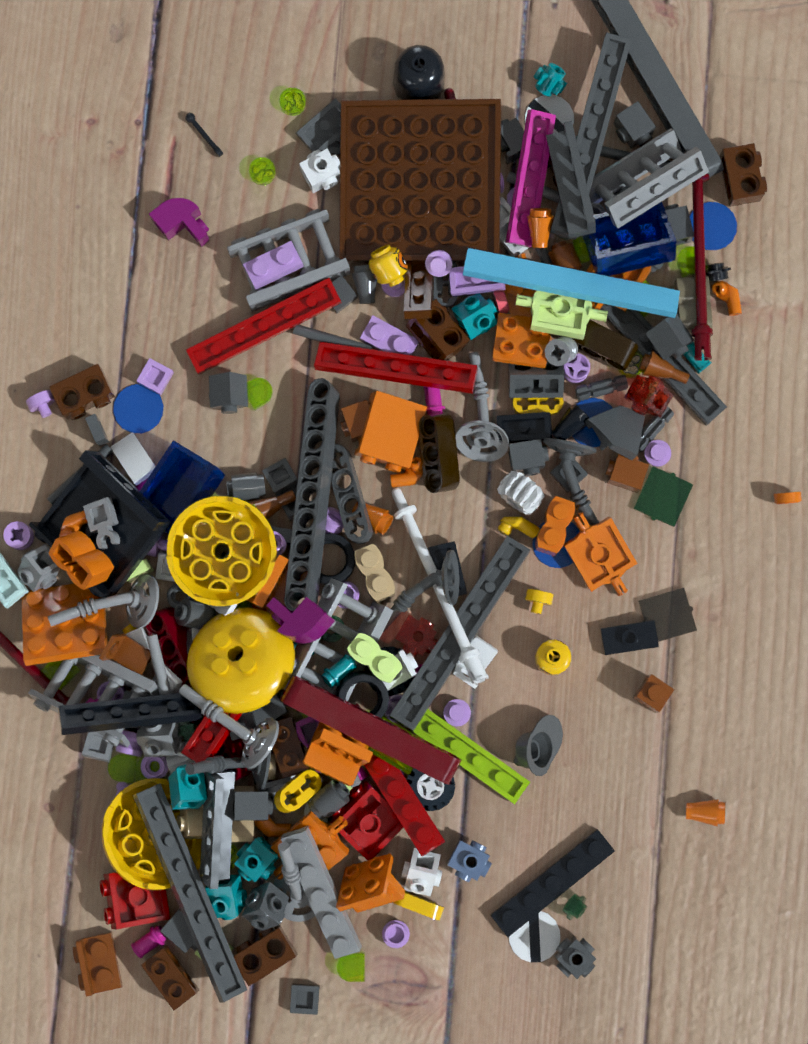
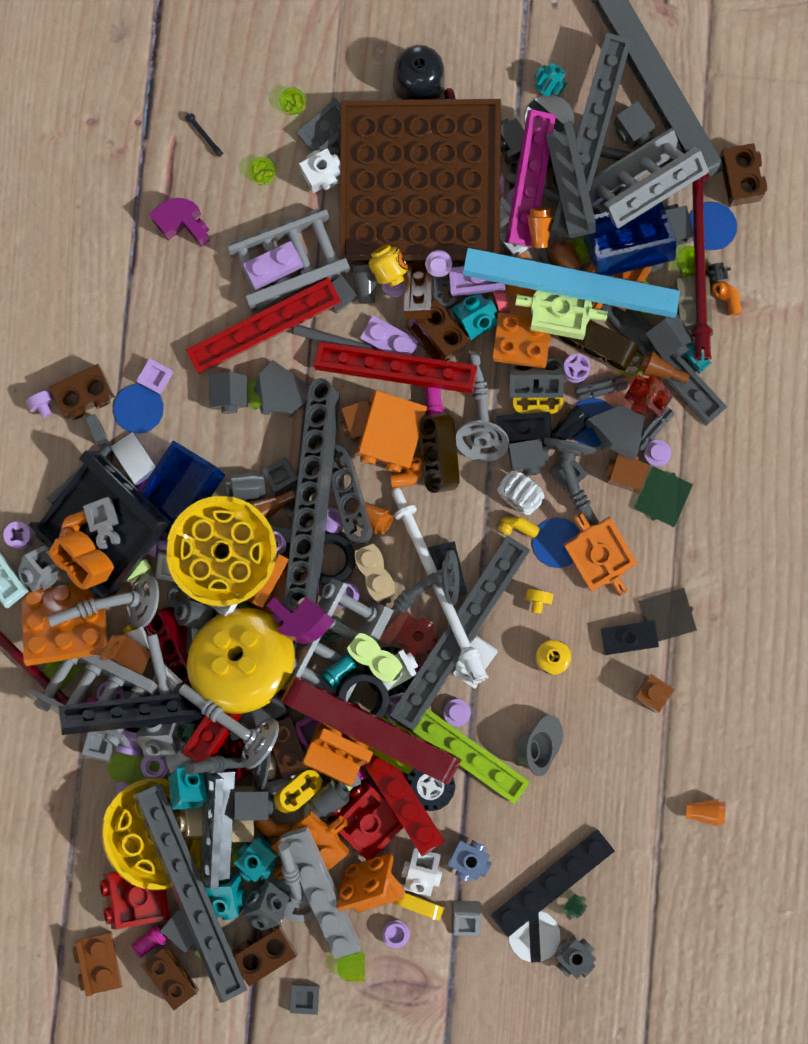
orange brick [535,496,575,556] -> none
light grey wheel [545,336,578,366] -> none
orange tile [774,491,802,504] -> none
none -> dark grey slope [253,360,309,417]
none -> light grey slope [453,901,481,936]

